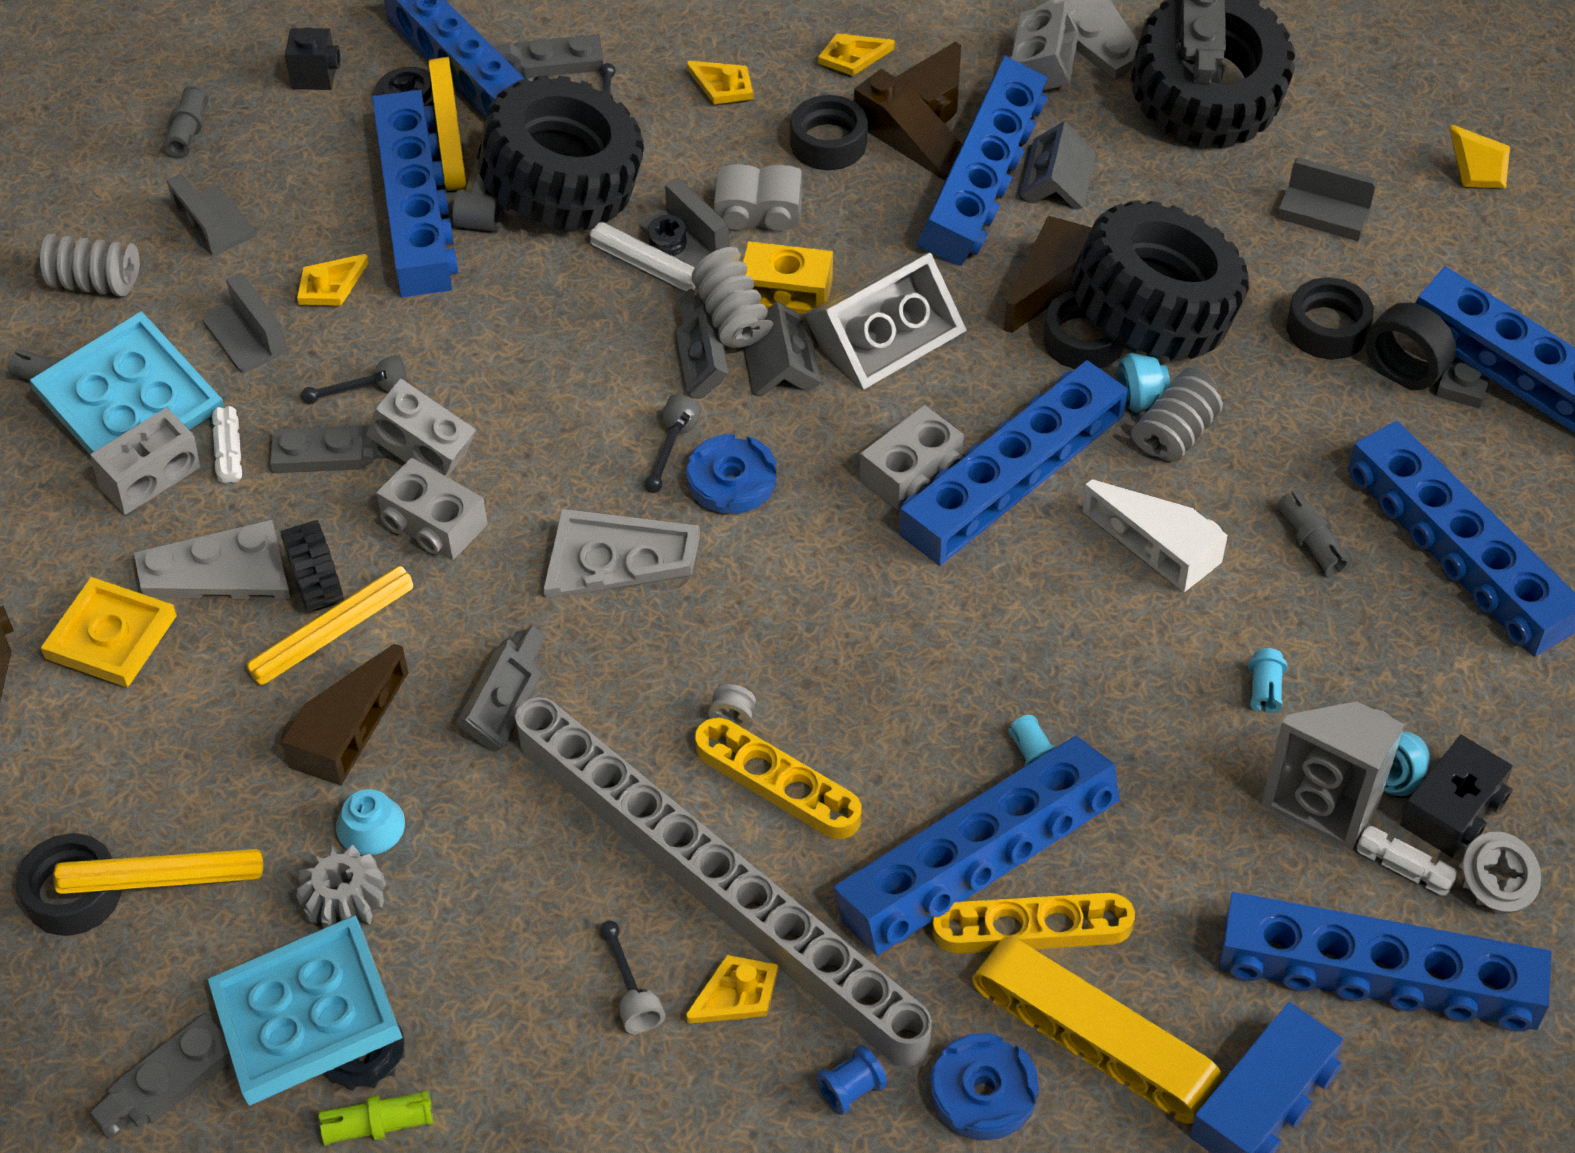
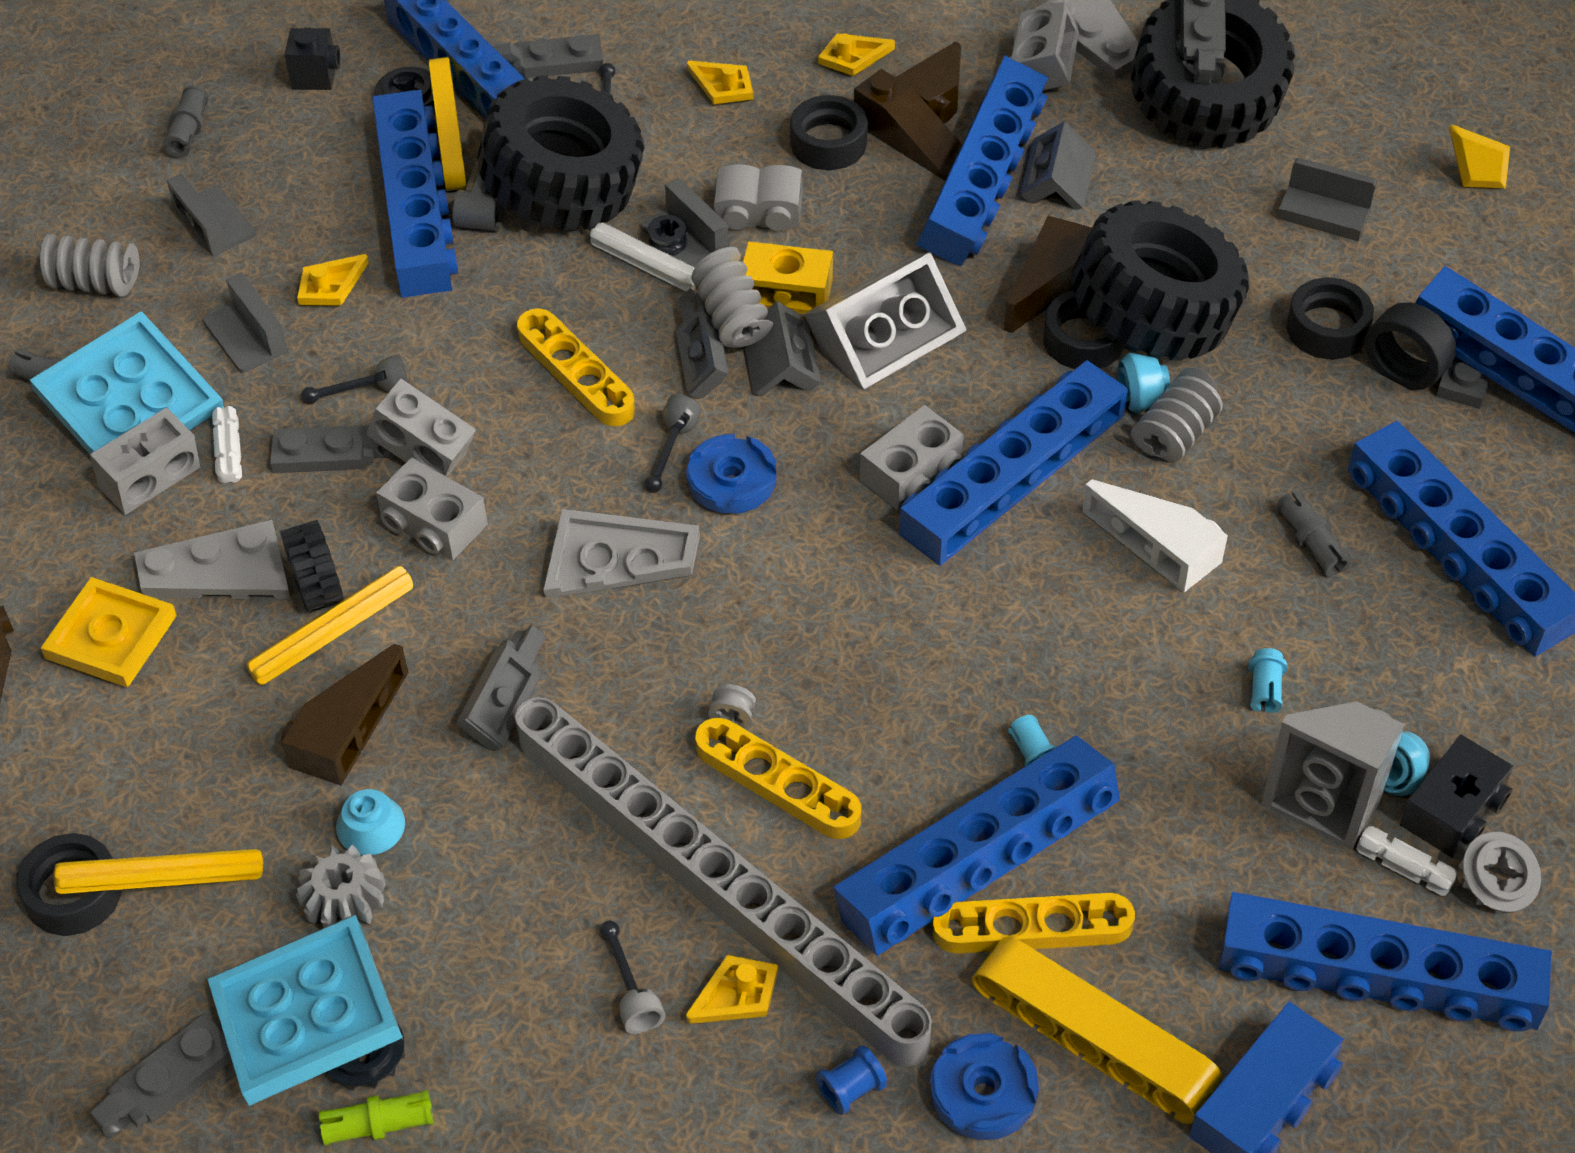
none -> yellow beam [517,308,635,427]

